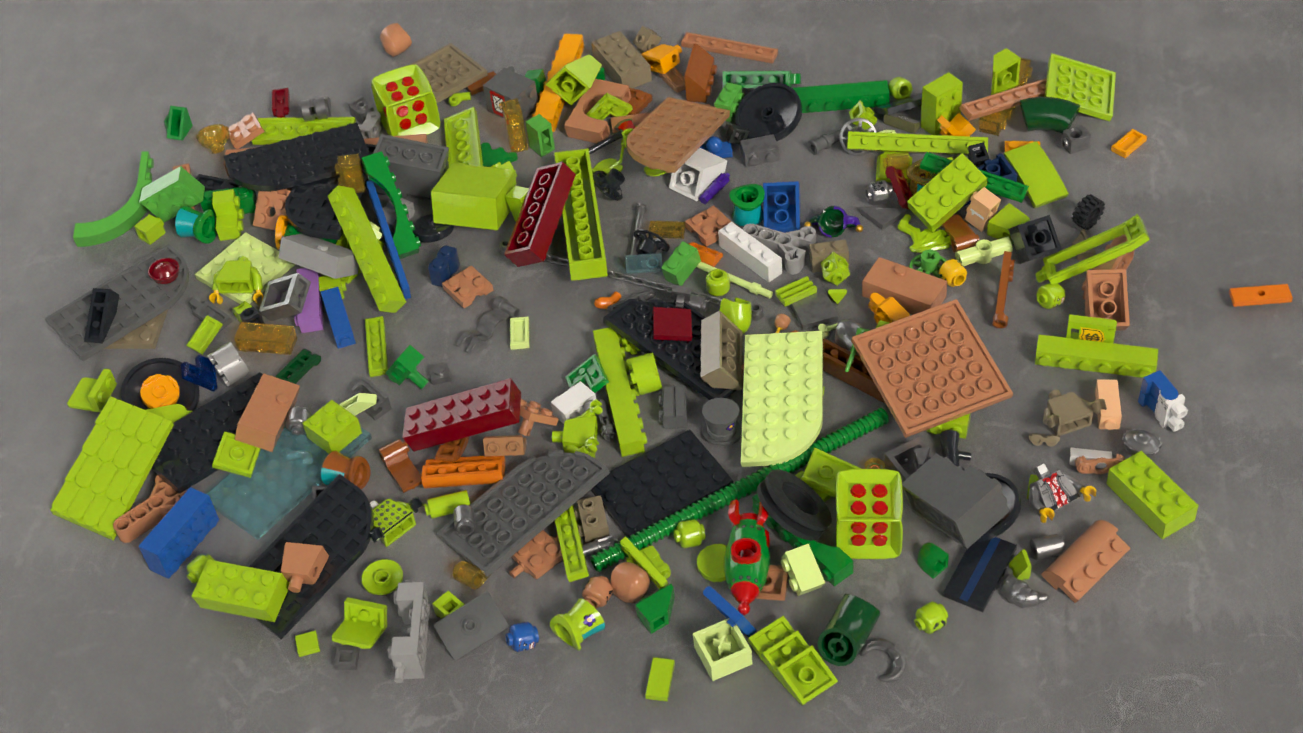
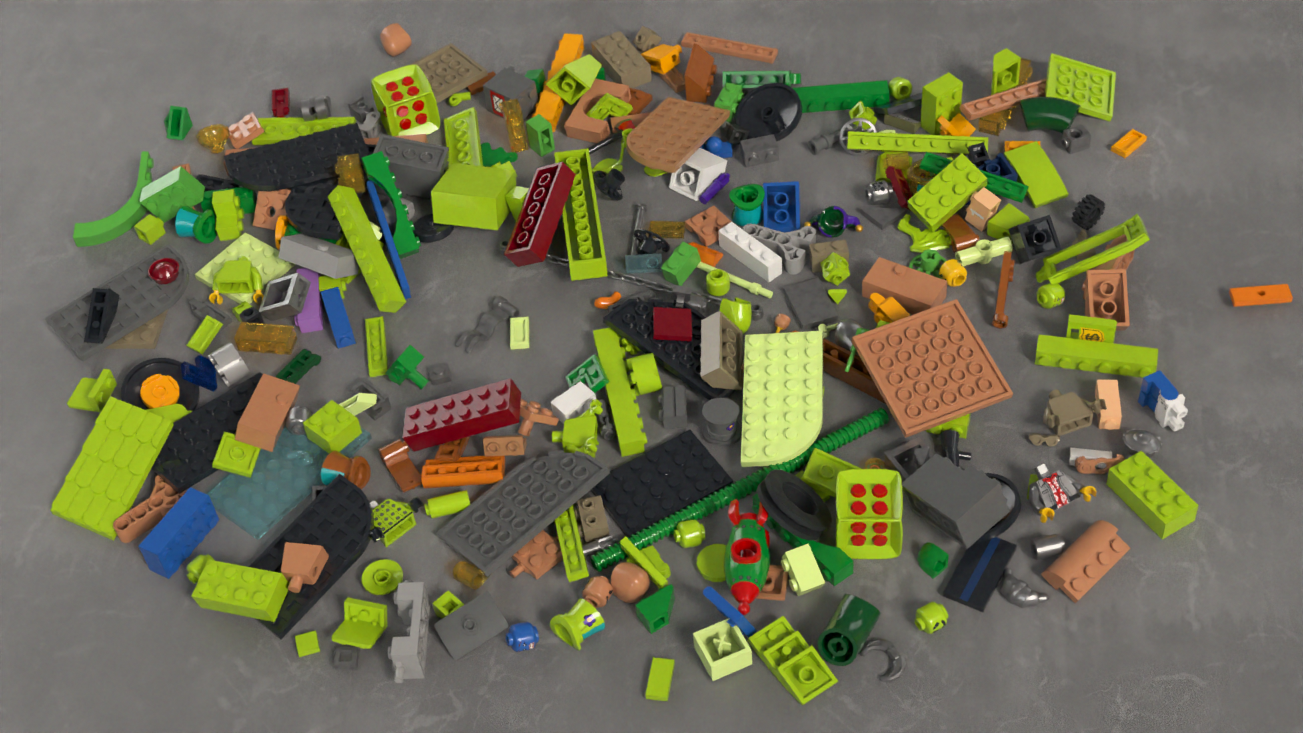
dark blue brick [428,245,460,287] -> none
nougat brick [442,265,494,309] -> none
flat silver brick [453,505,475,536] -> none
lime tile [775,276,817,307] -> none
lime slope [1009,549,1032,580] -> none

